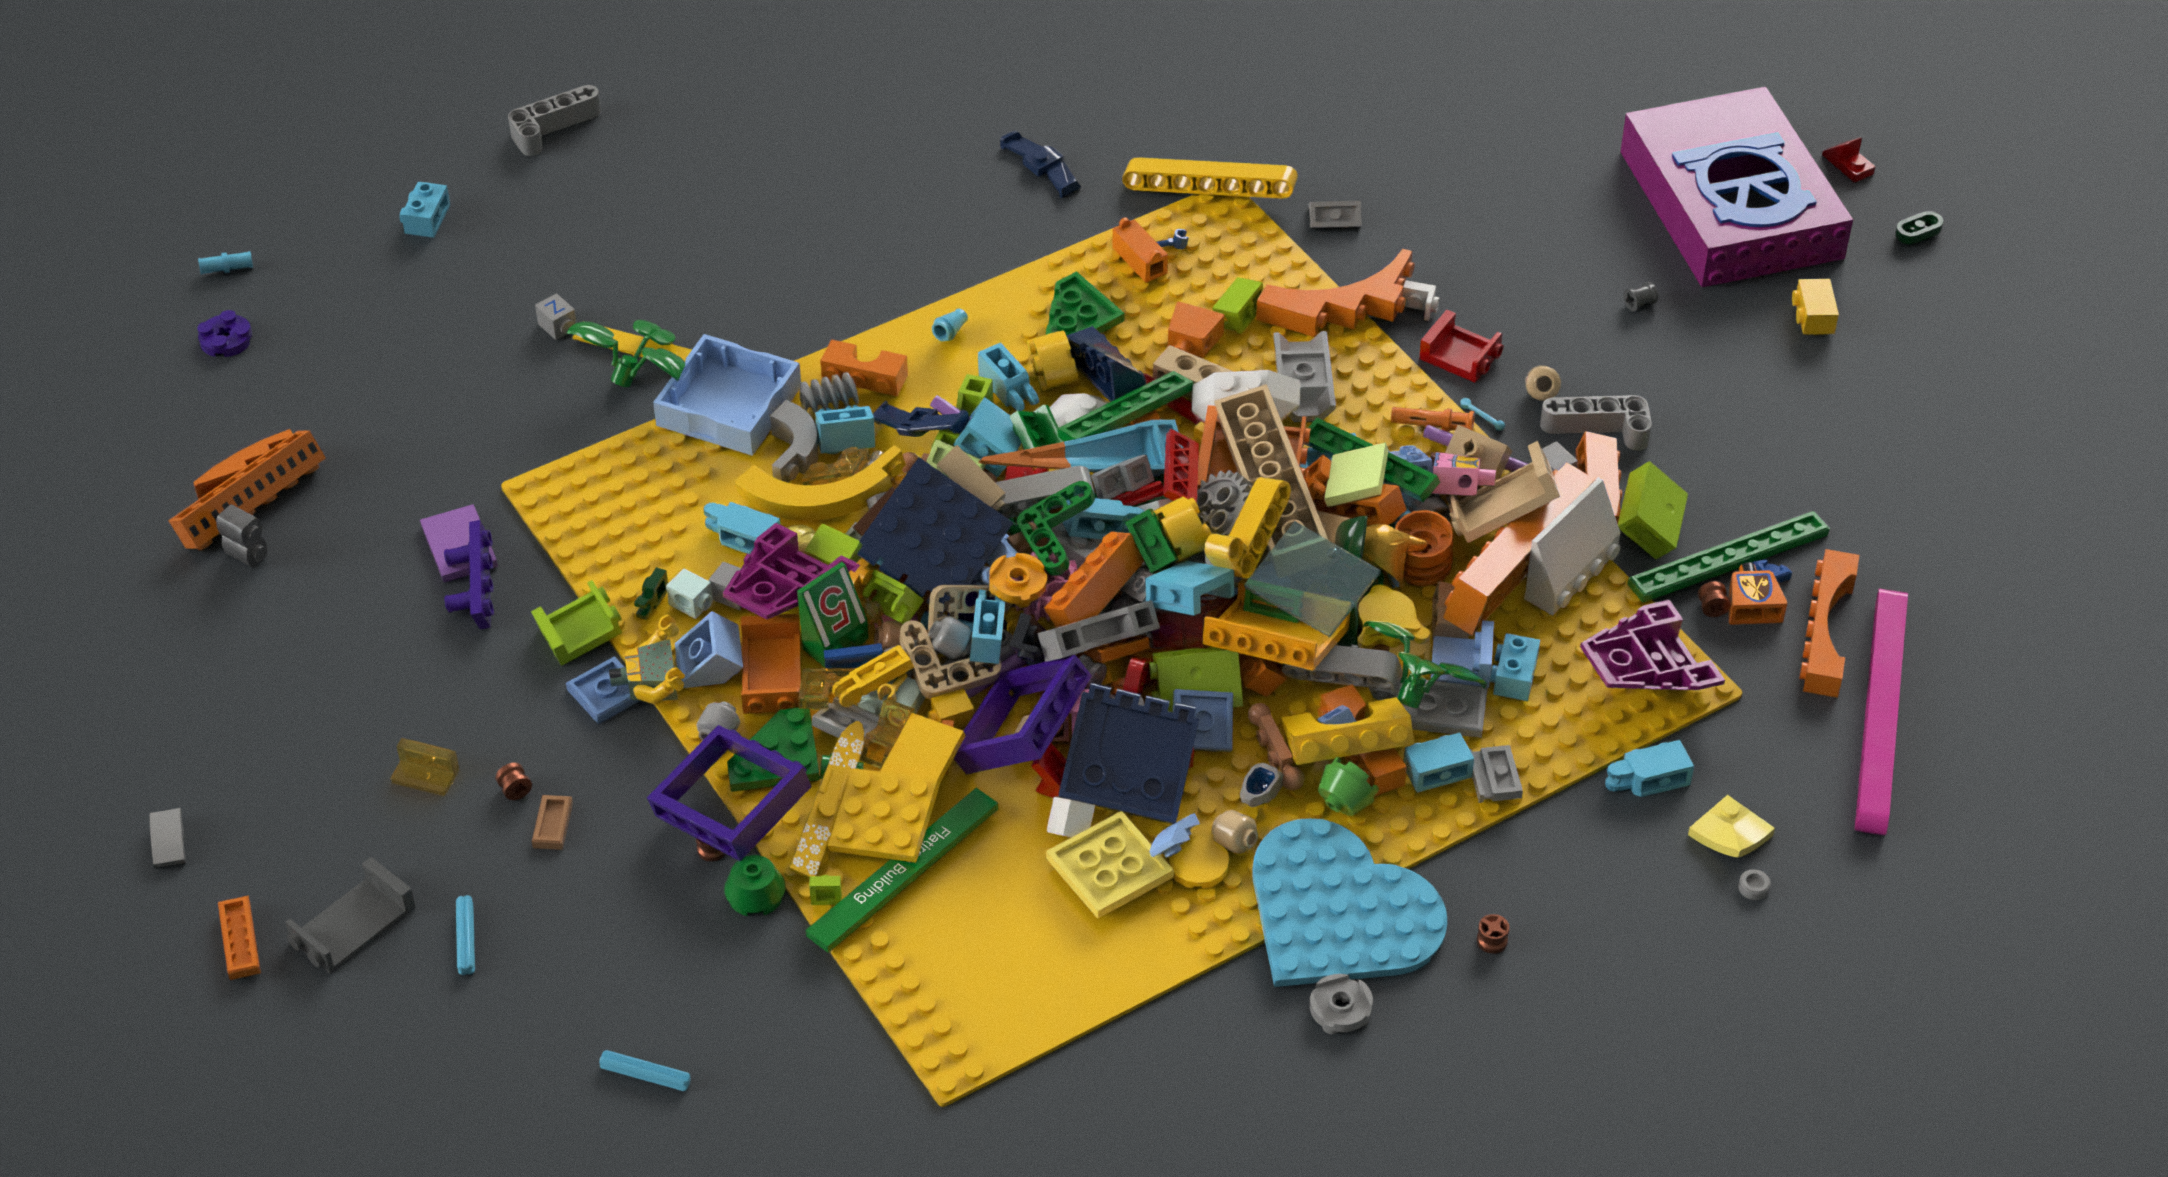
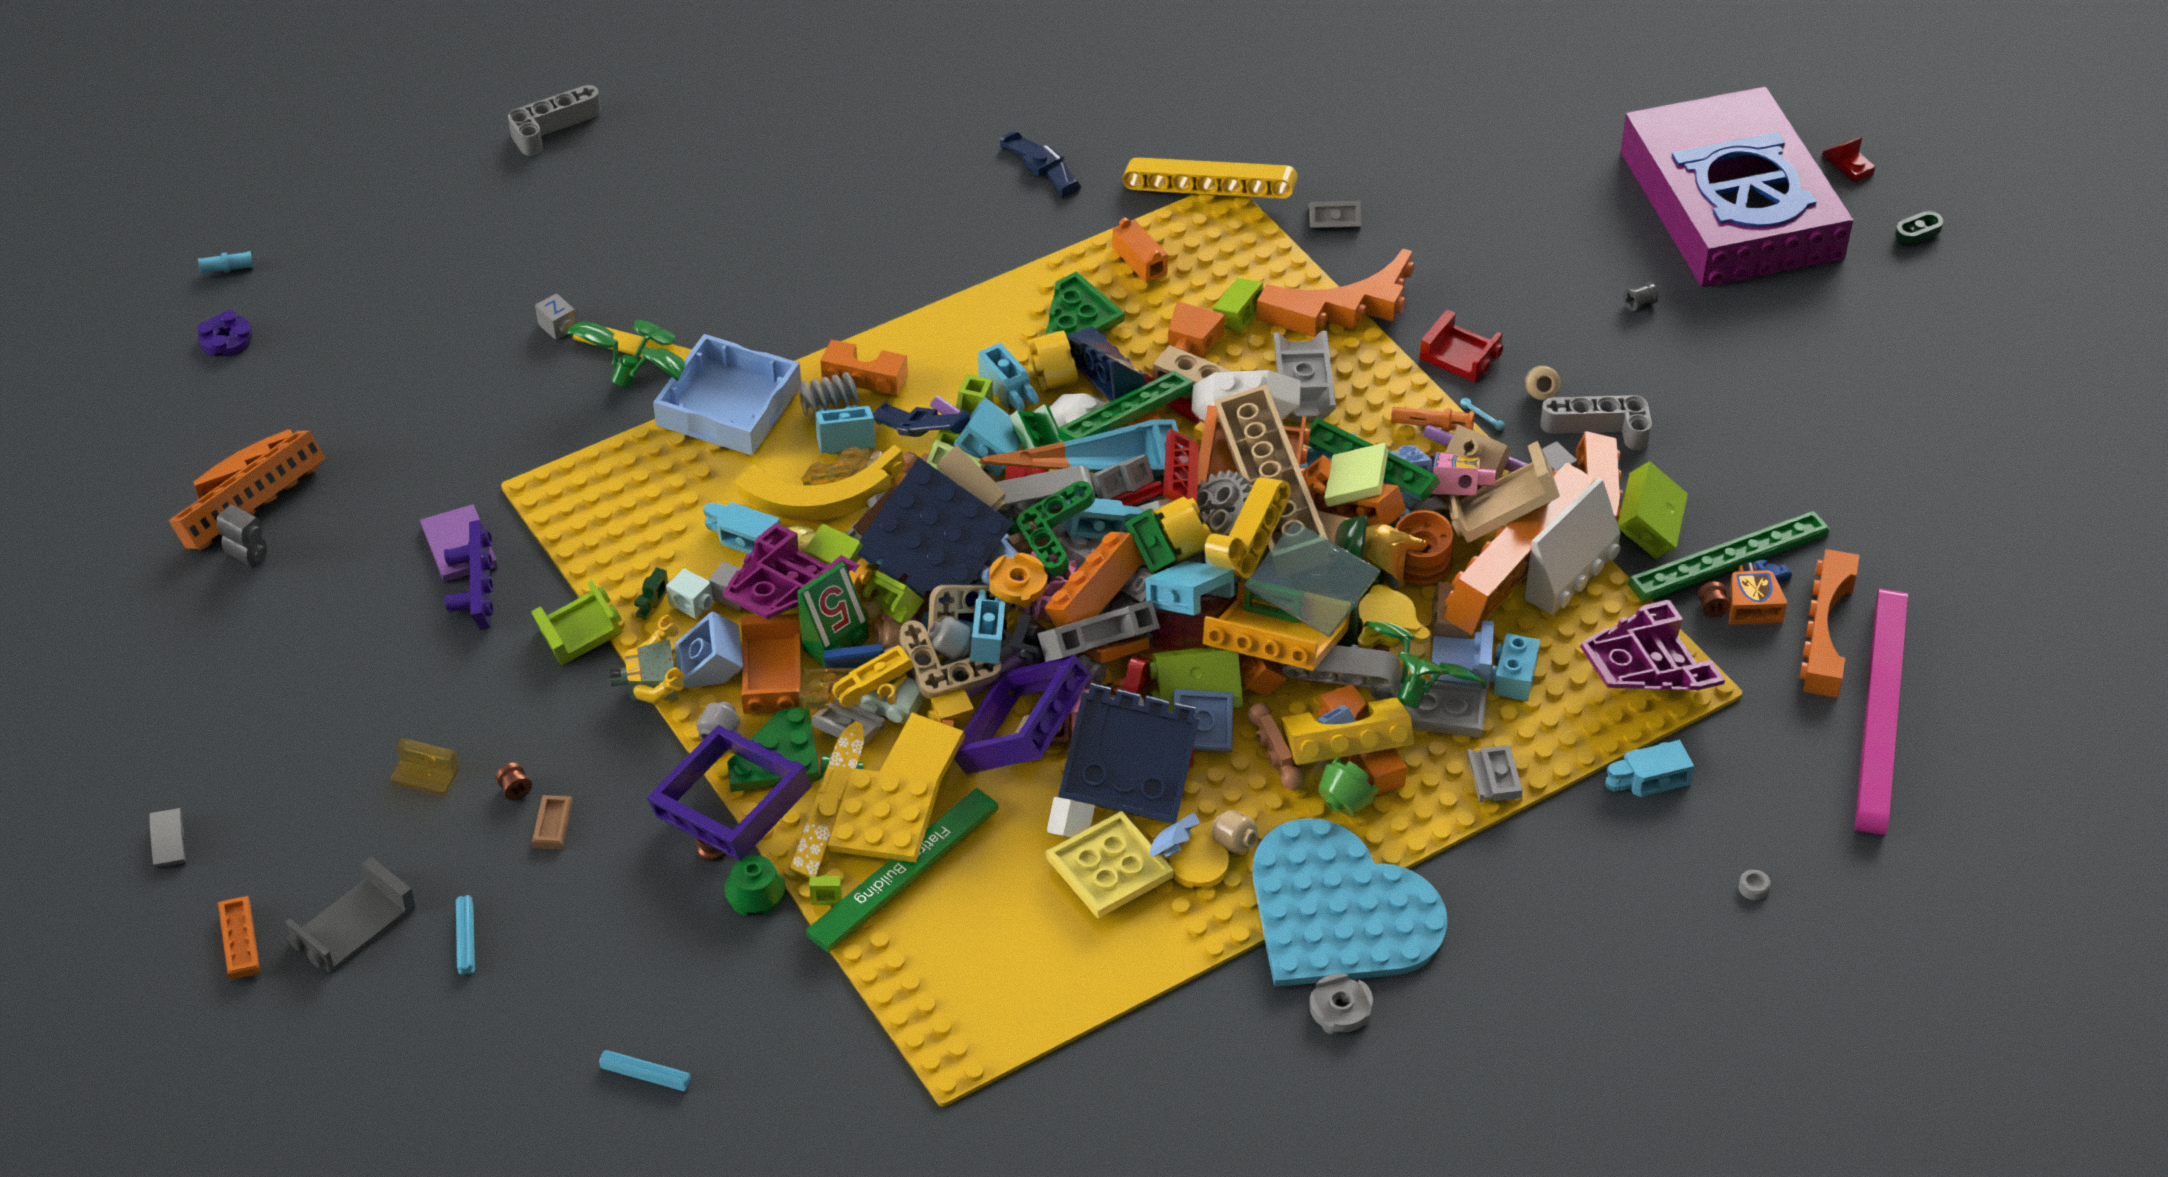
medium azure brick [400,182,451,238] -> none
medium blue tile [566,656,641,724] -> none
light grey arch [770,400,819,483] -> none
clear yellow brick [859,699,914,769] -> none
medium azure cone [932,309,968,342] -> none
red slope [1031,743,1067,798] -> none
blue hand [1157,229,1189,250] -> none
rock [1240,763,1284,807] -> none
white bracket [1403,280,1440,321] -> none
medium azure brick [1404,733,1474,793] -> none
copper wheel [1477,914,1509,954] -> none
light yellow plate [1688,795,1775,858] -> none
yellow brick [1792,279,1839,335] -> none

